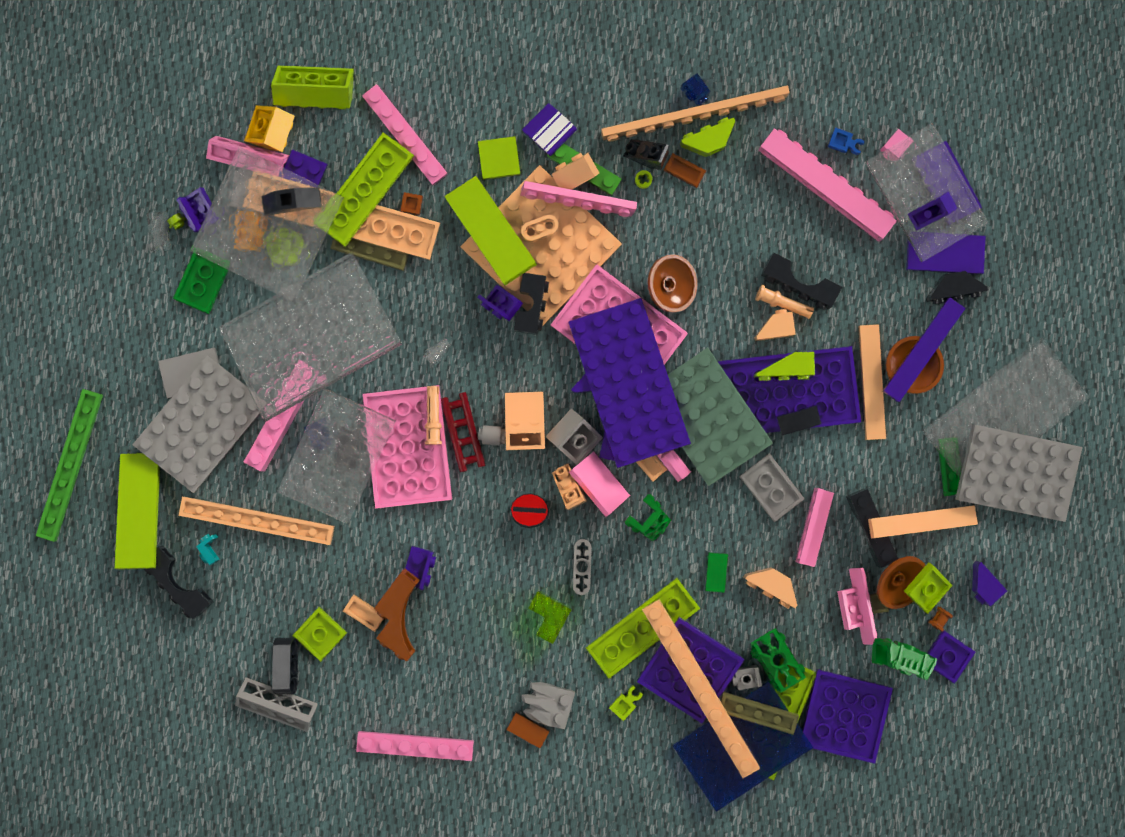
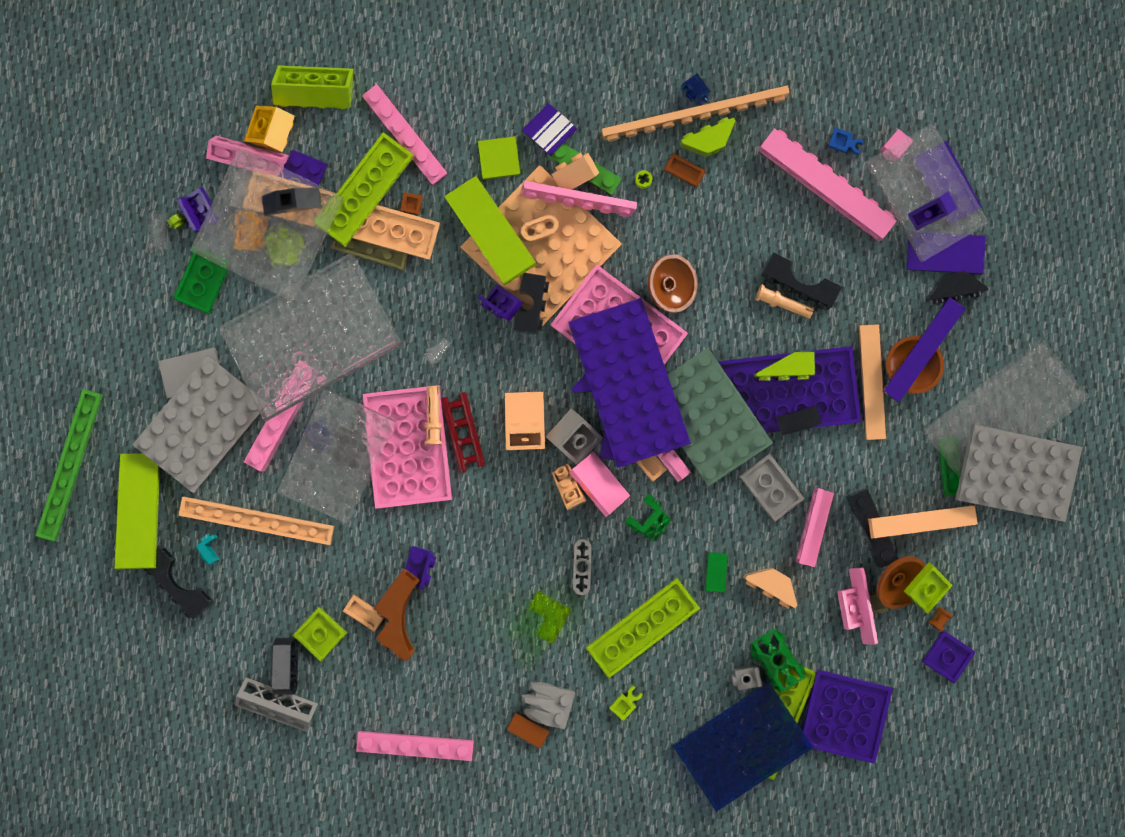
light grey brick [478,425,506,446] -> none
red piece [510,493,549,528] -> none
black slope [623,139,669,170] -> none
dark purple plate [637,617,744,723] -> none
light nougat plate [642,599,760,778] -> none
olive tile [721,692,799,735] -> none
light nougat slope [754,309,796,341] -> none
green piece [871,638,937,680] -> none
dark purple slope [972,561,1007,607] -> none

